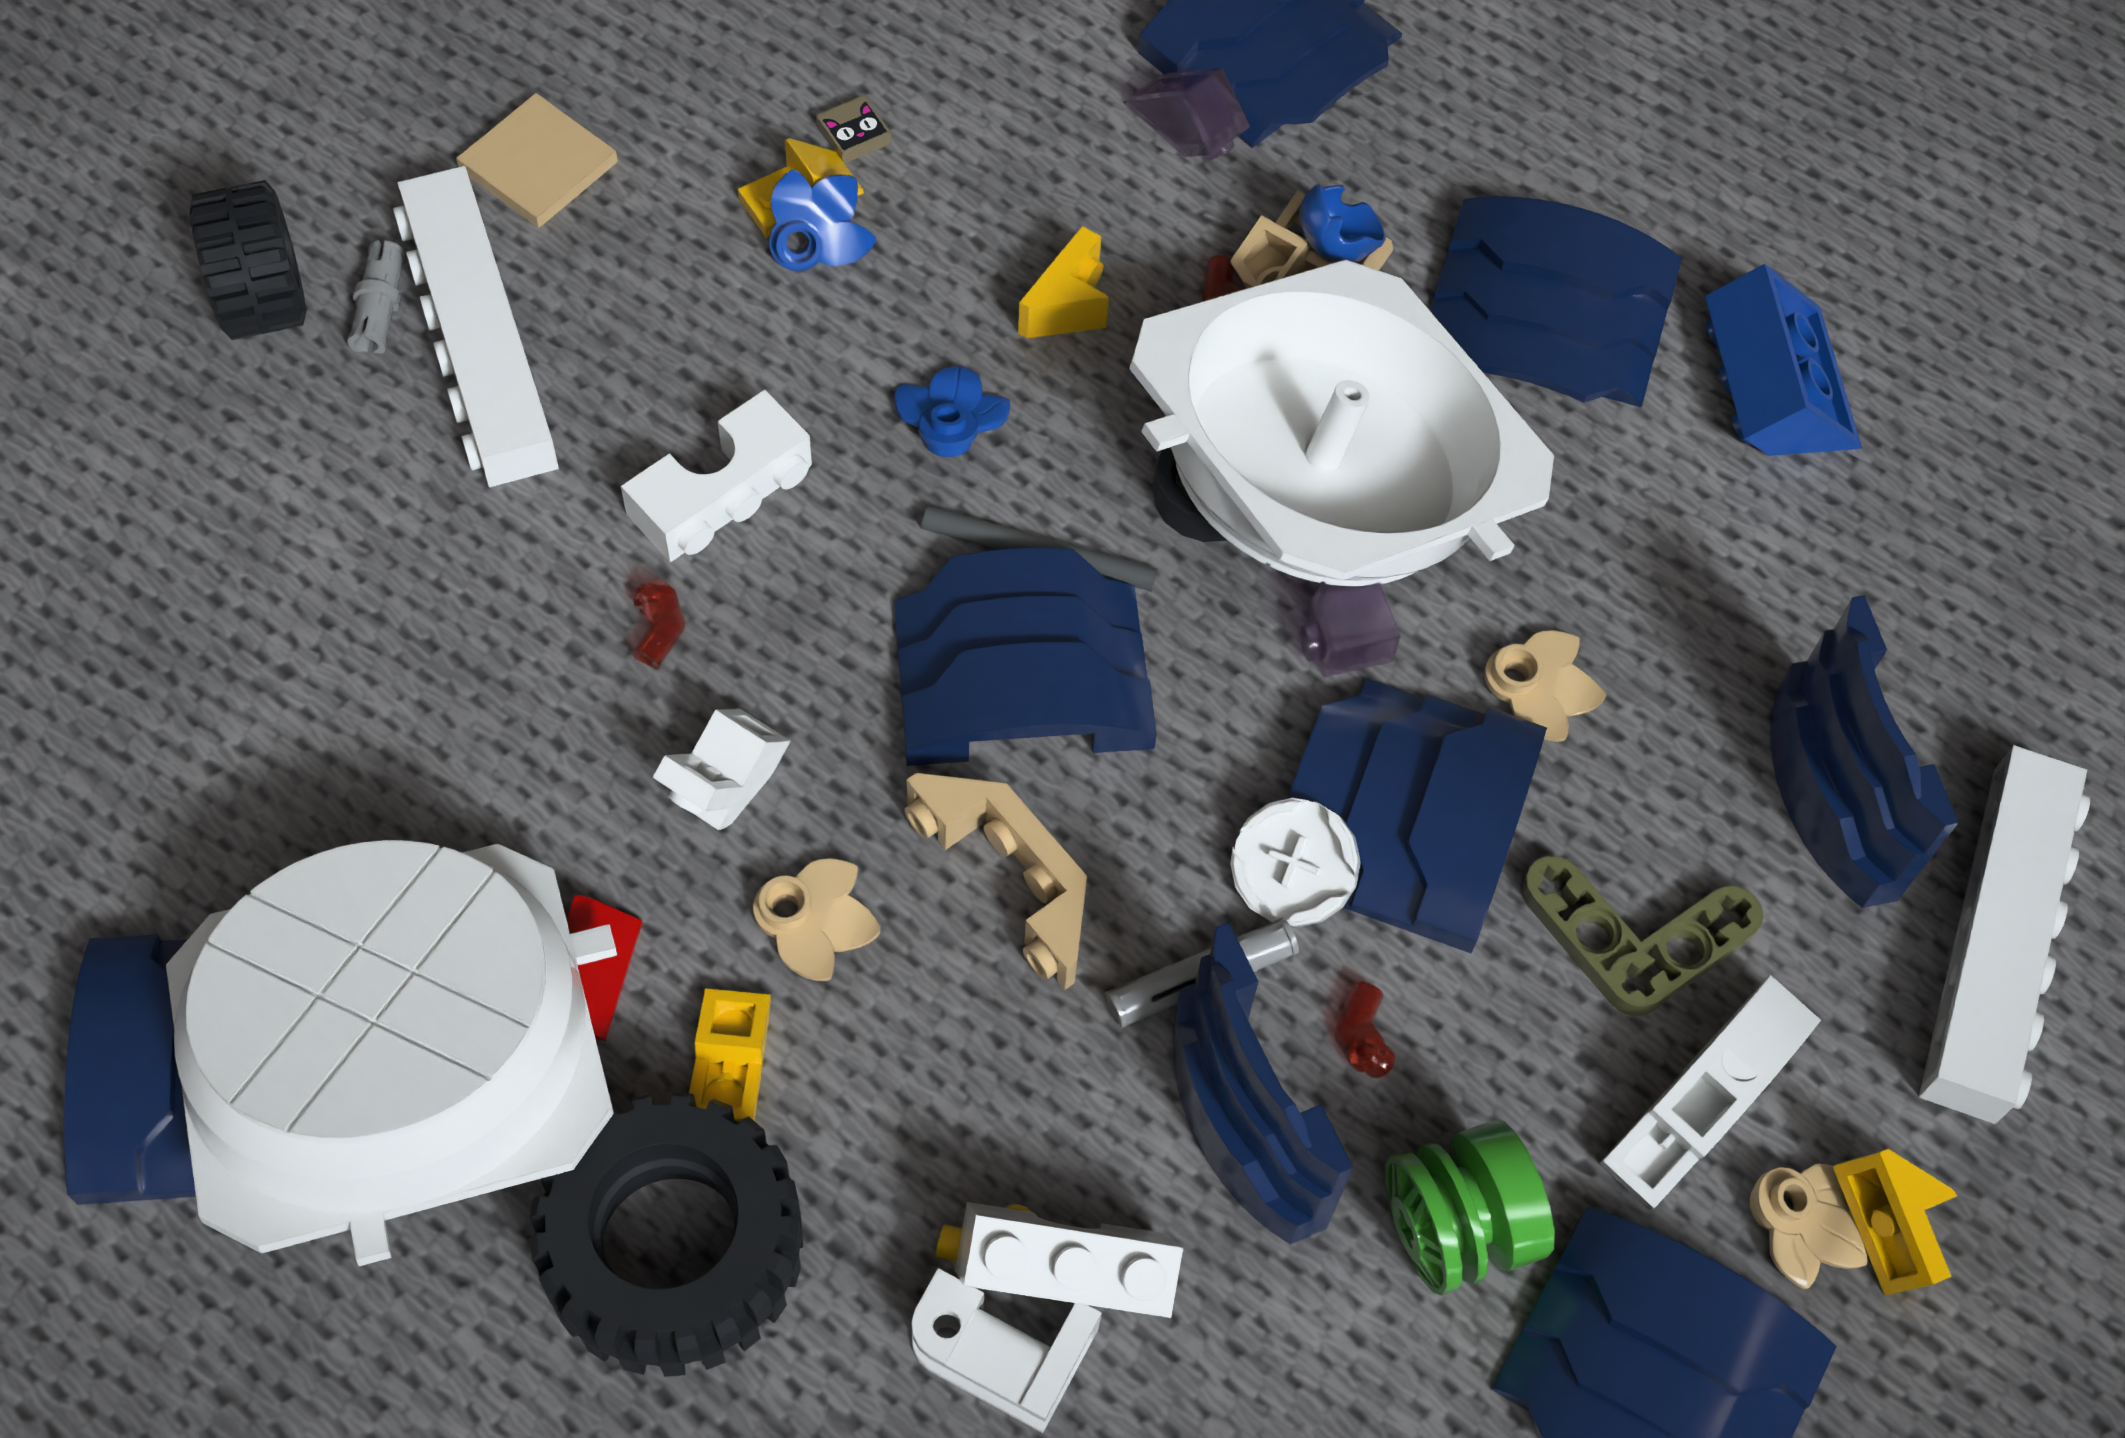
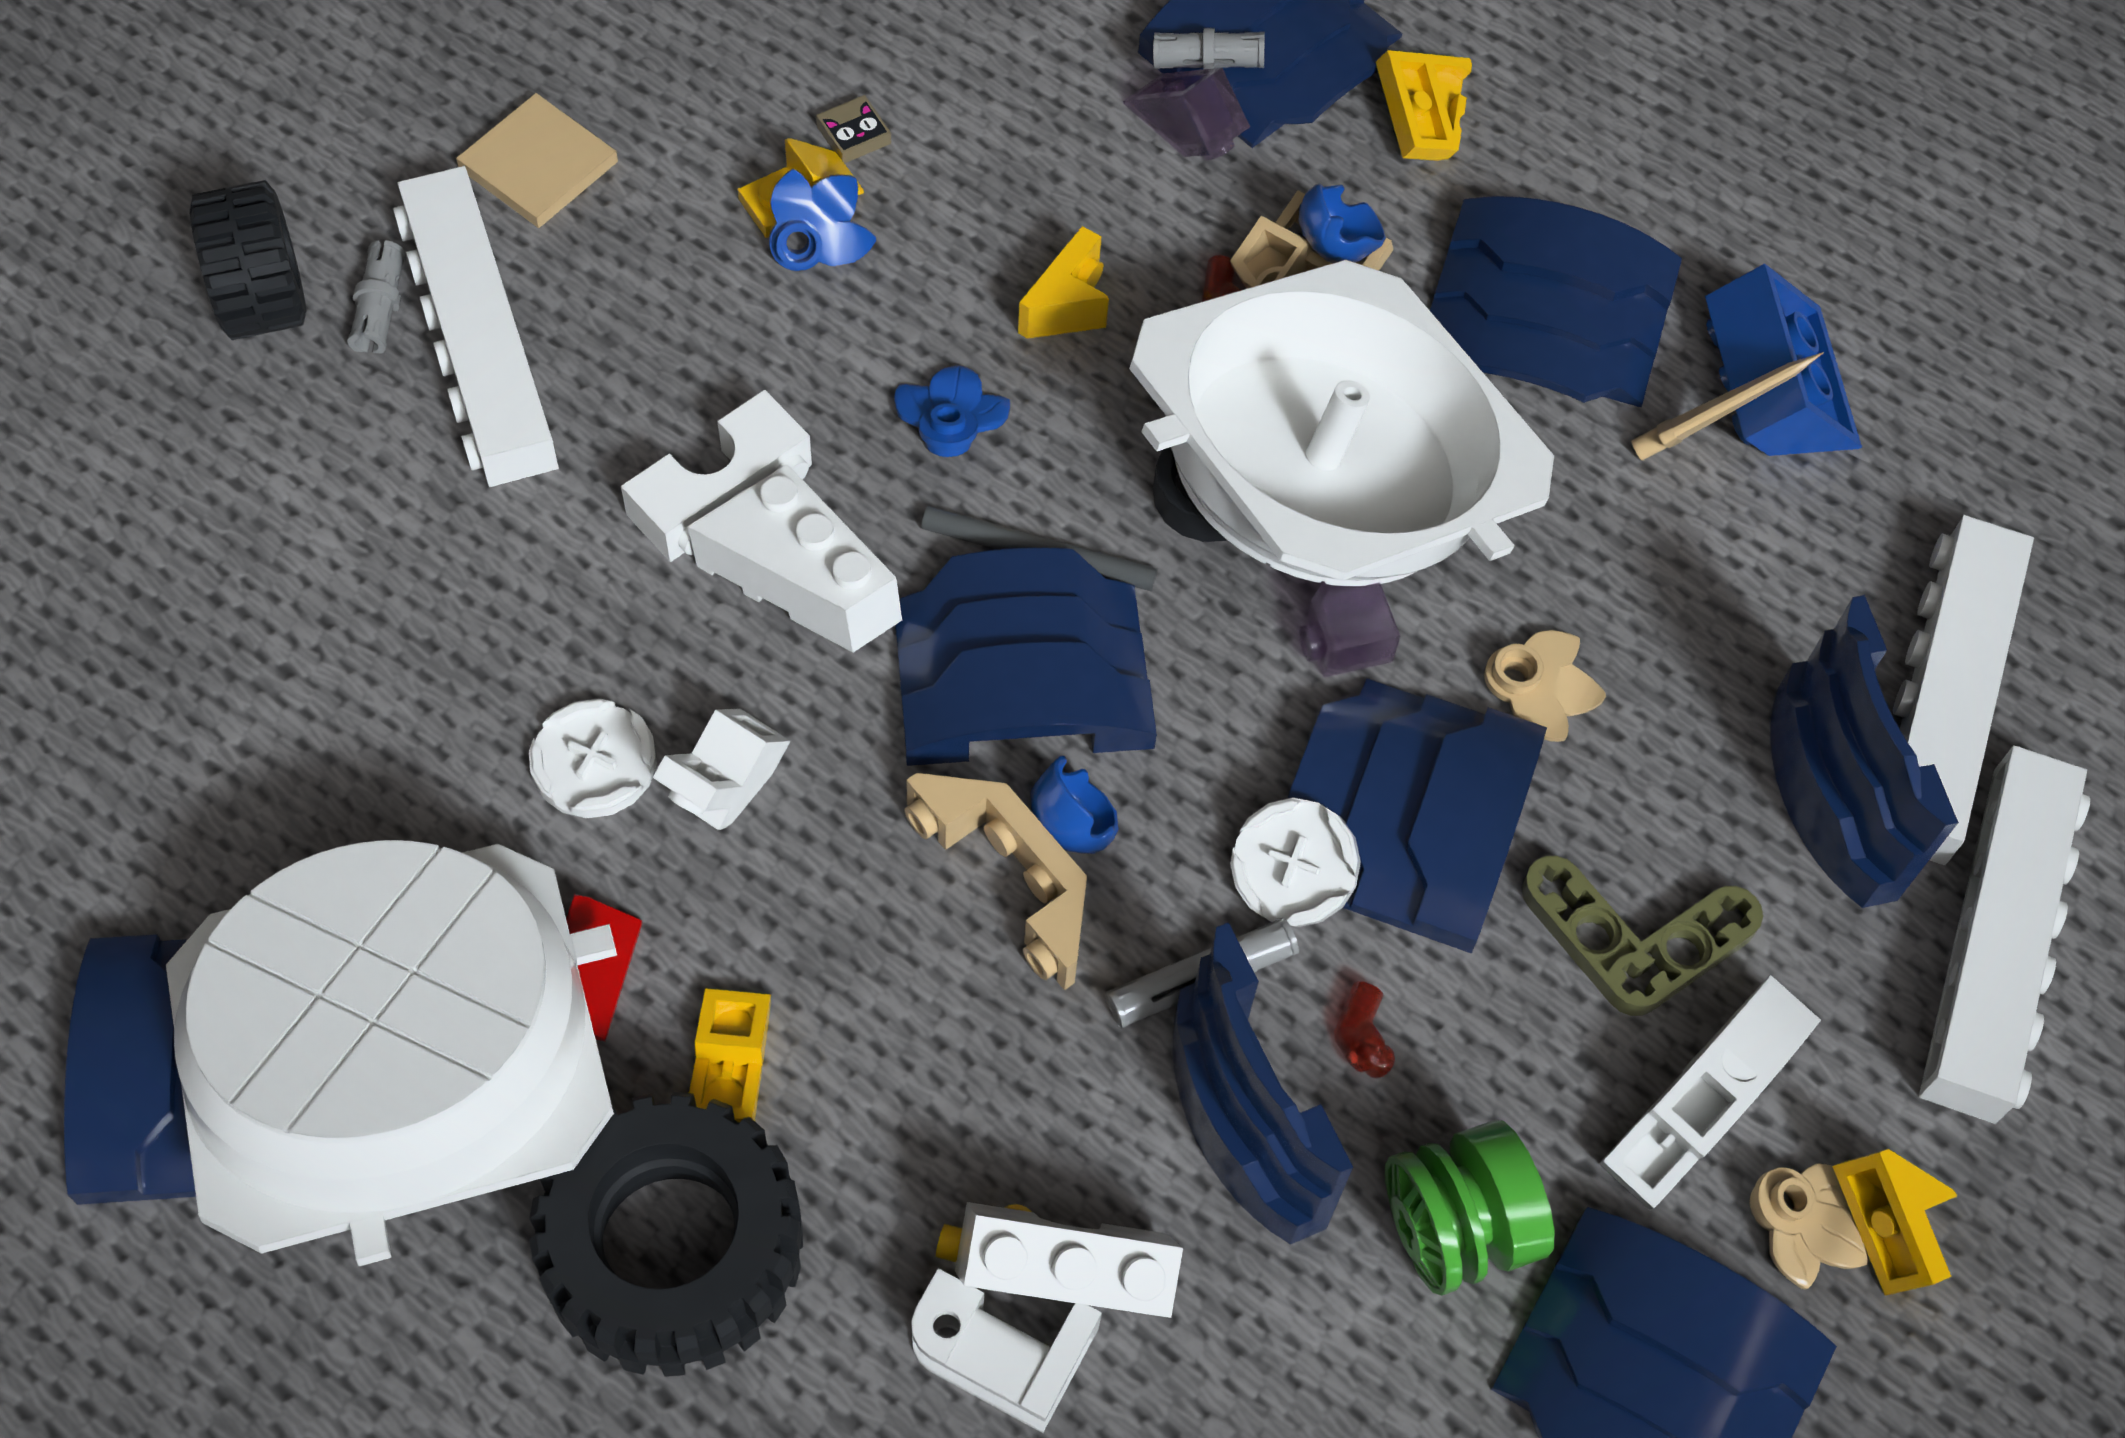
clear red arm [632,579,685,670] -> none
tan plate [753,858,880,981] -> none
none -> white tile [529,699,657,818]
none -> white wedge [687,464,902,652]
none -> blue hair [1030,756,1119,854]
none -> light grey pin [1153,28,1265,73]
none -> yellow wing [1376,50,1472,161]
none -> tan bar [1631,352,1824,461]
none -> white brick [1893,515,2034,865]

